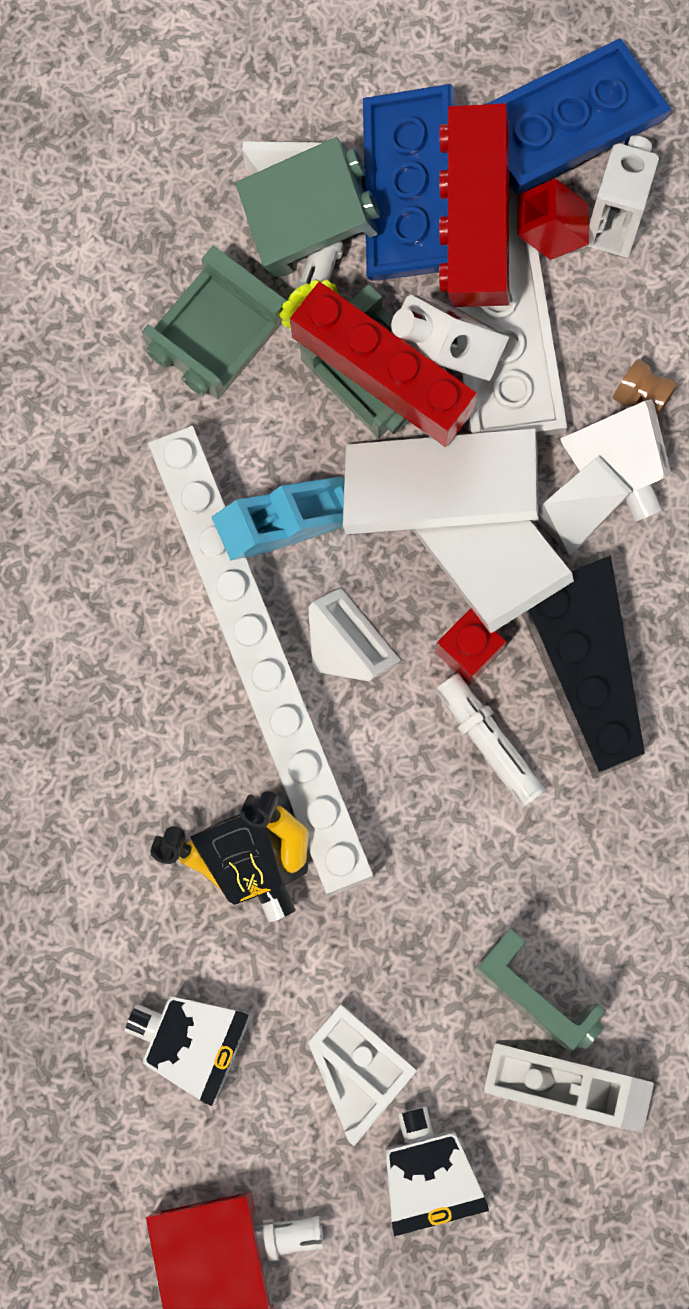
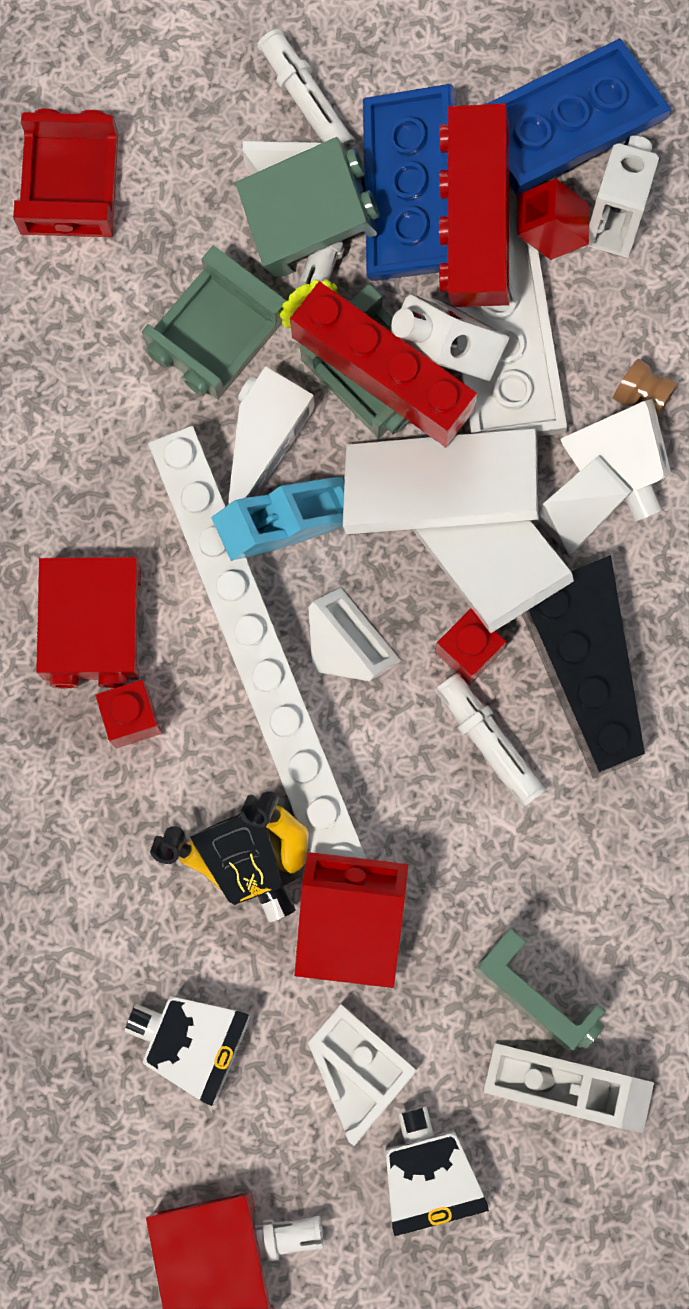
none -> red panel [13,108,119,237]
none -> red panel [36,557,141,689]
none -> red brick [95,680,162,749]
none -> white slope [228,366,315,505]
none -> white pin [257,29,356,150]
none -> red panel [294,852,409,988]

